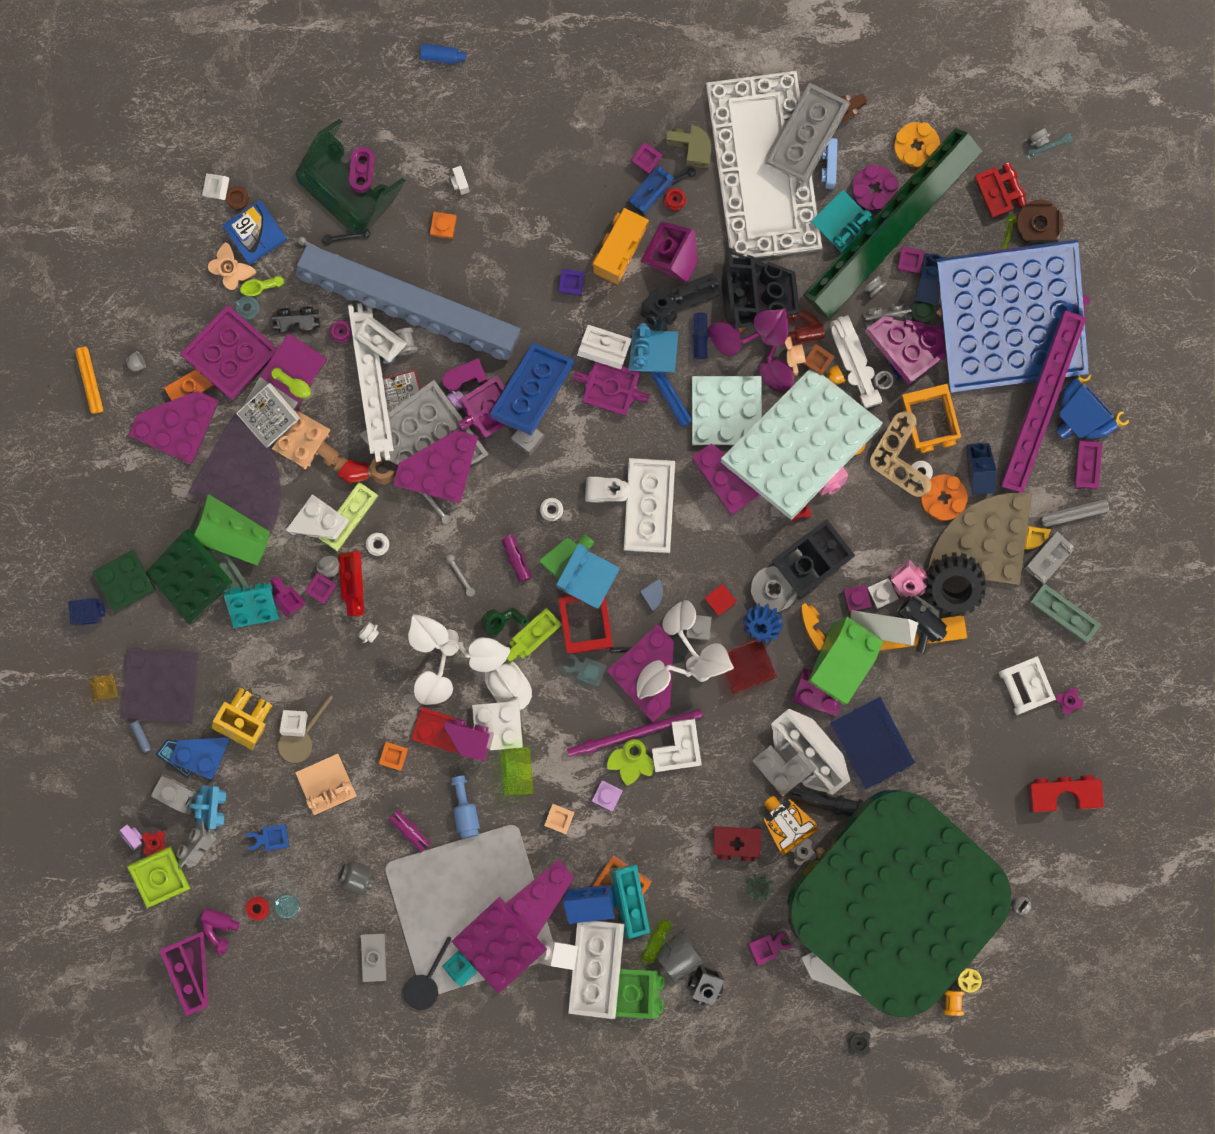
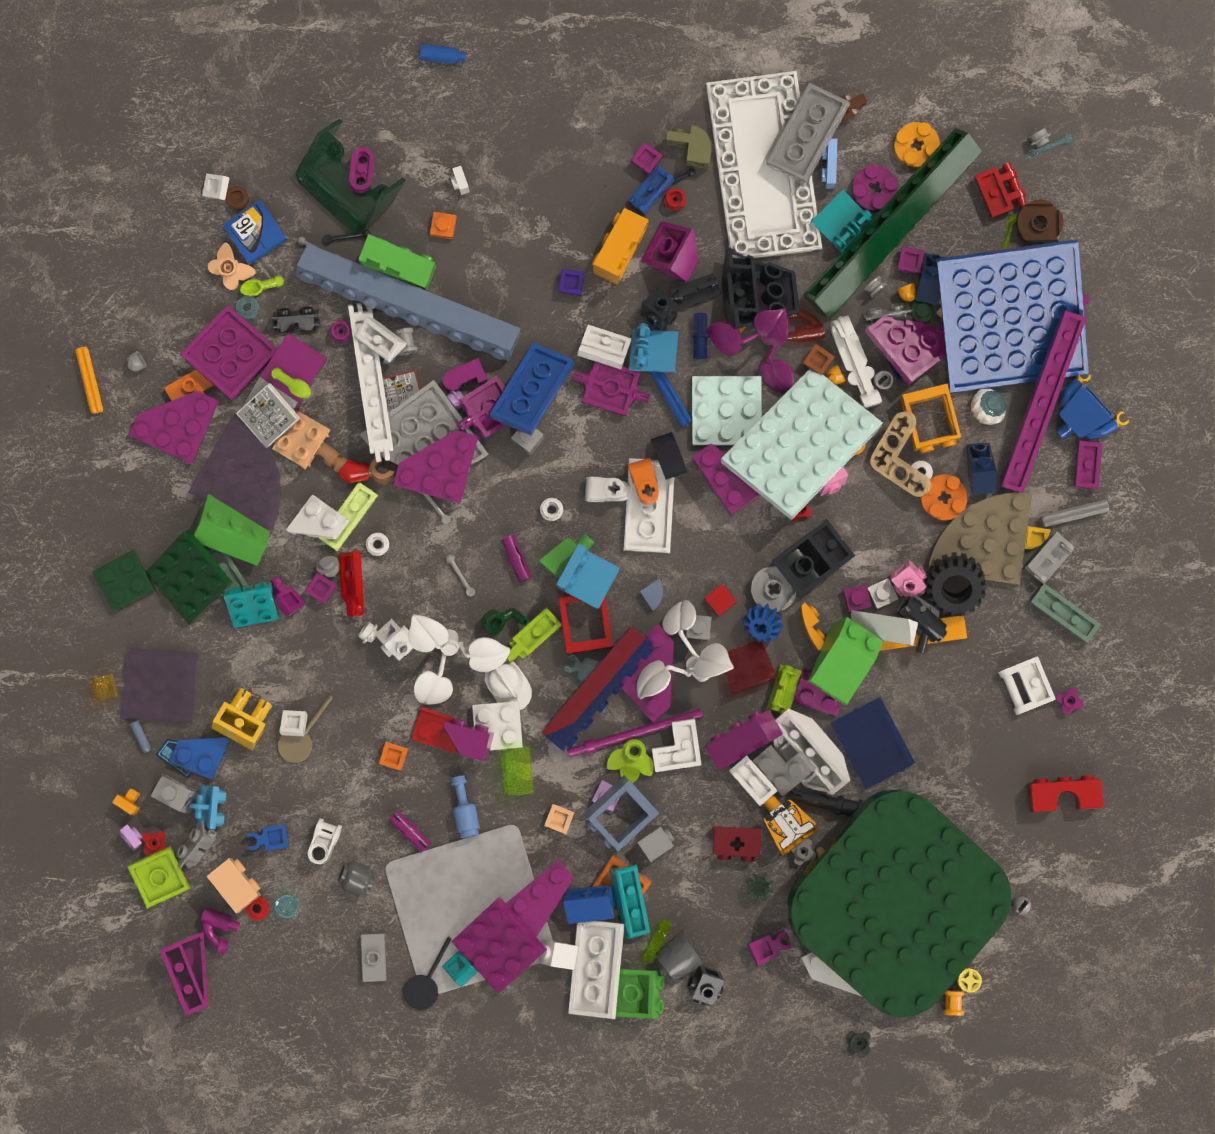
clear blue brick [68,598,105,626] -> none
light nougat hinge [295,754,357,815] -> none
light nougat animal [785,337,806,378] -> none
none -> light orange tile [112,789,141,815]
none -> light nougat brick [207,858,261,913]
none -> white piece [308,818,342,865]
none -> bright green wedge [358,234,436,291]
none -> white brick [375,619,413,661]
none -> brick [541,624,654,751]
none -> sand blue window [583,775,659,851]
none -> orange piece [628,458,659,505]
none -> light grey brick [637,827,675,862]
none -> black slope [650,432,687,480]
none -> magenta wedge [705,710,783,771]
none -> white plate [729,755,778,806]
none -> lime hinge [766,664,802,714]
none -> light orange hinge [897,283,917,302]
none -> hair [971,388,1006,425]

